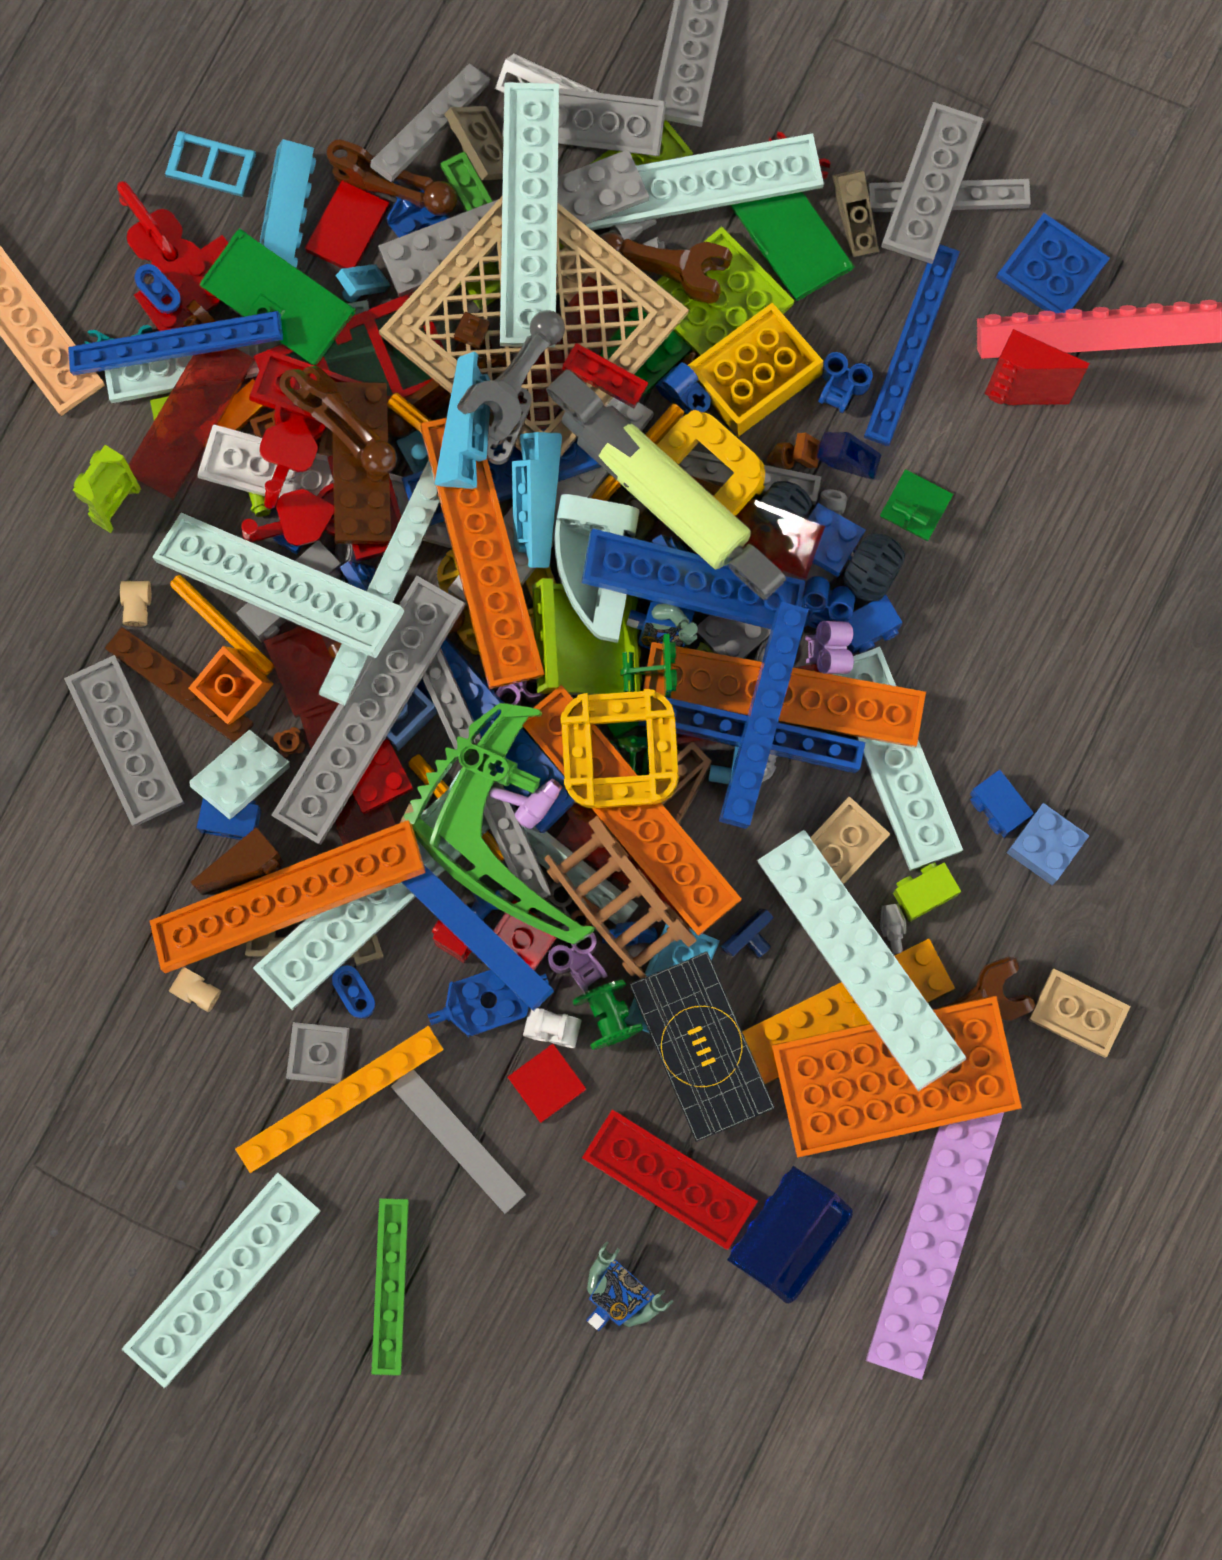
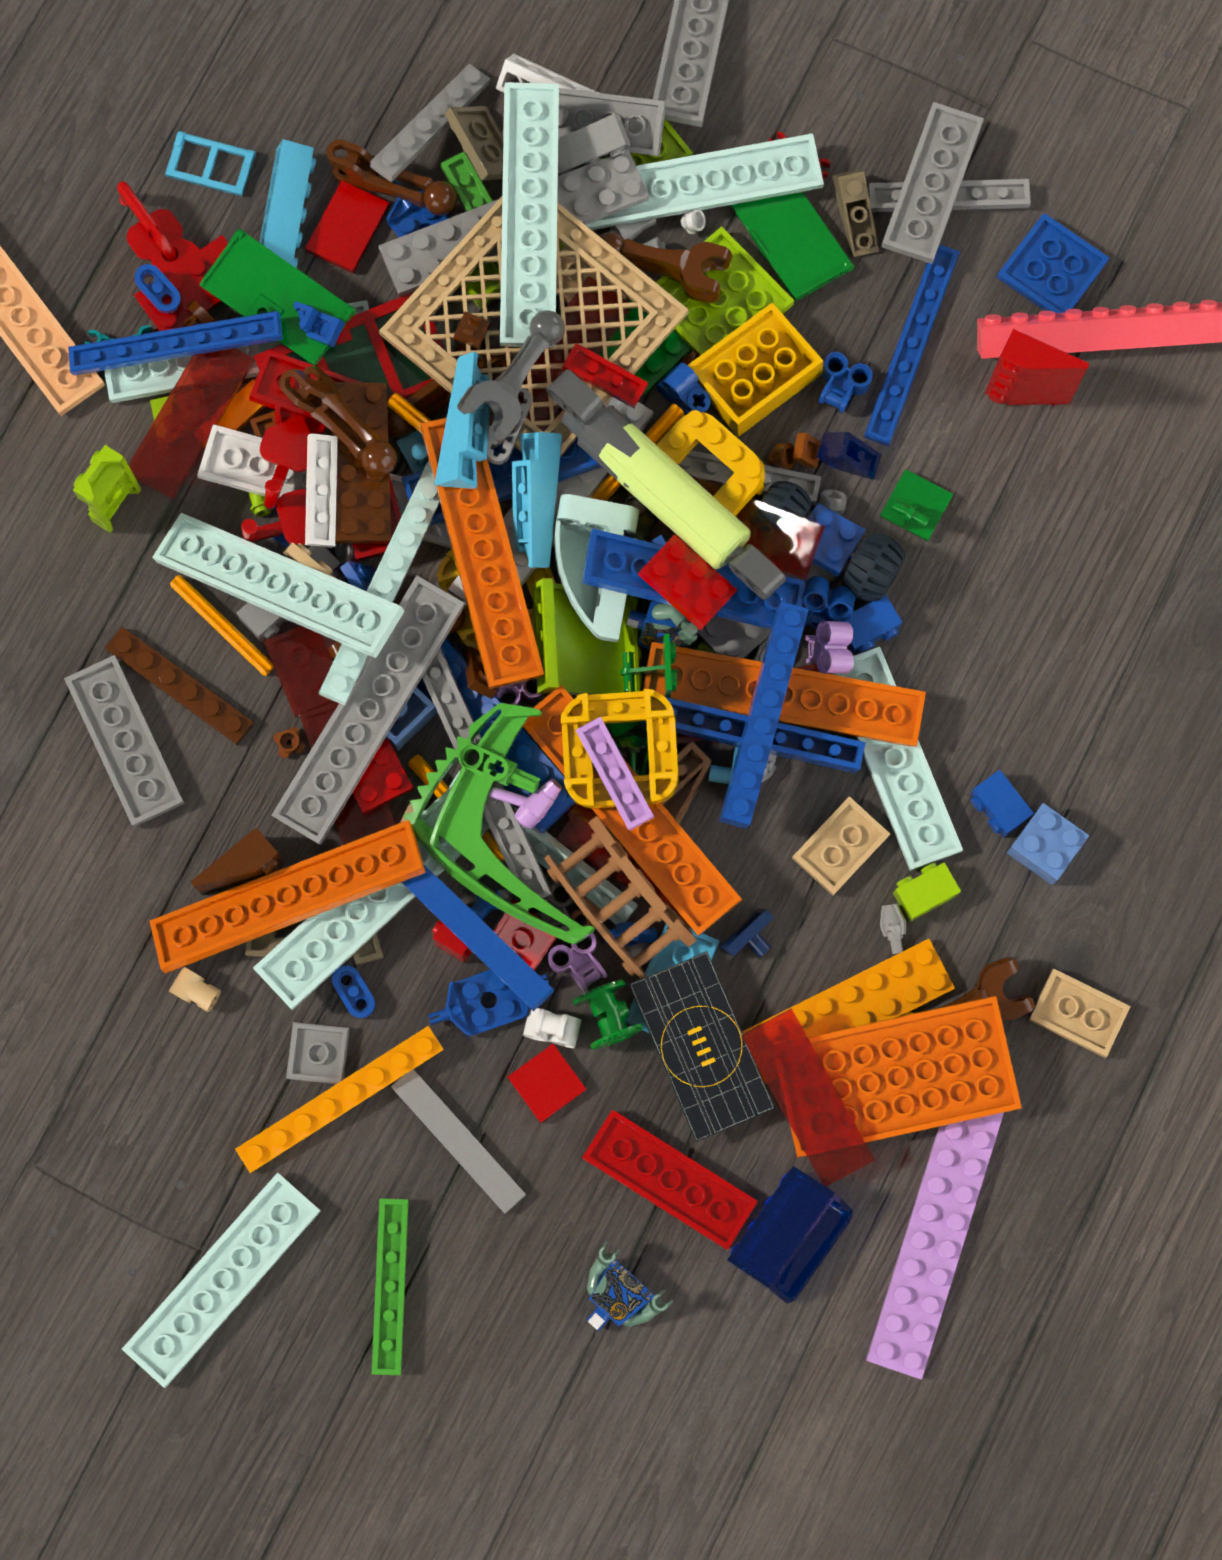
tan piece [120,581,151,627] -> none
orange slope [188,646,274,725] -> none
light aqua plate [190,730,290,820] -> none
blue brick [197,798,262,840] -> none
medium azure tile [336,264,390,303] -> none
light aqua plate [758,830,966,1091] -> none
none -> tan plate [283,542,335,578]
none -> blue slope [293,301,345,348]
none -> white plate [305,433,338,548]
none -> reddish brown plate [463,646,498,699]
none -> light grey brick [558,114,631,176]
none -> lavender plate [576,717,654,831]
none -> red plate [638,534,737,631]
none -> white plate [681,210,705,235]
none -> clear red plate [741,1008,875,1188]

